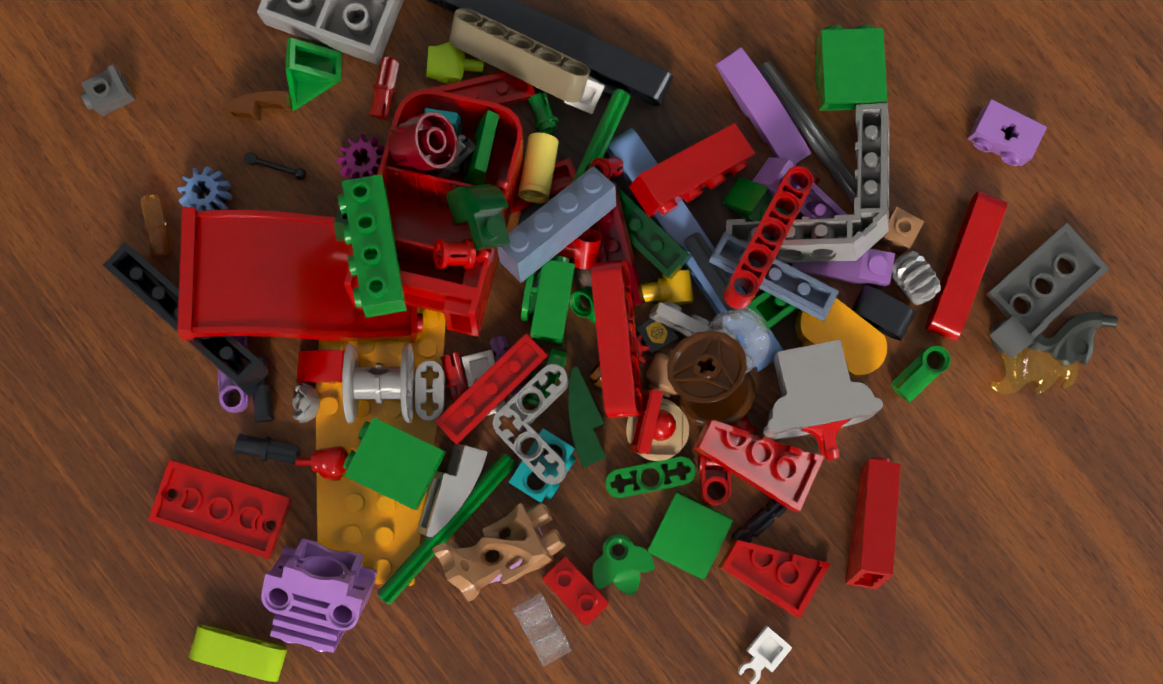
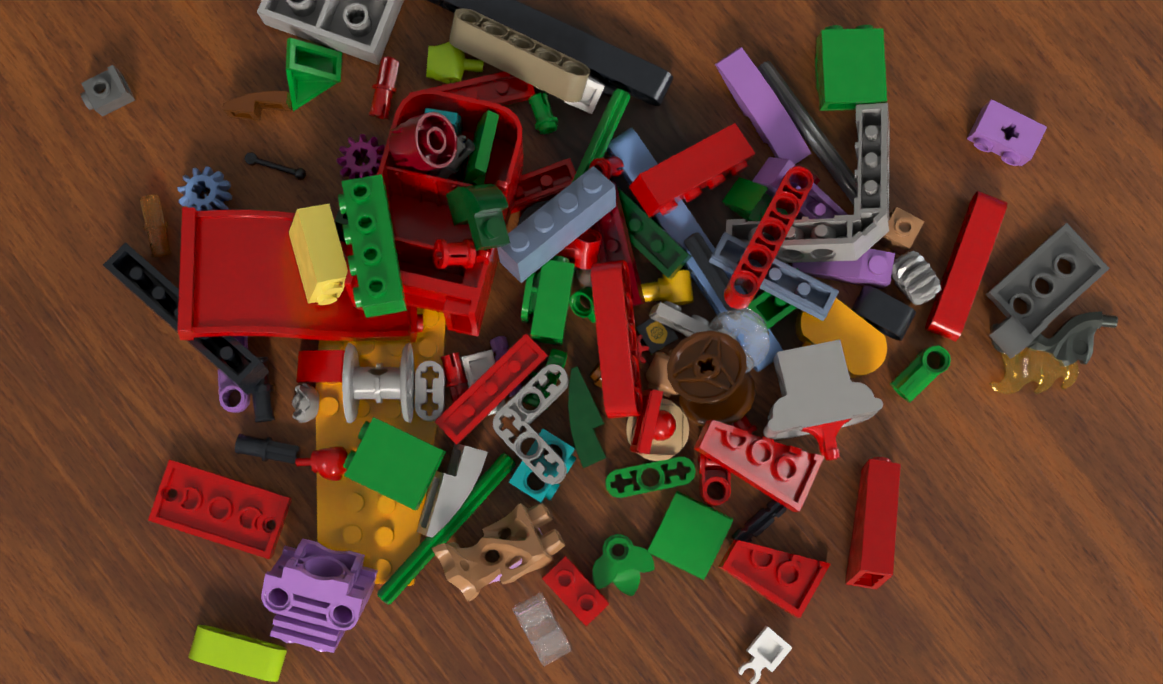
light yellow pin [518,133,559,203] -> none
none -> light yellow brick [289,204,348,305]

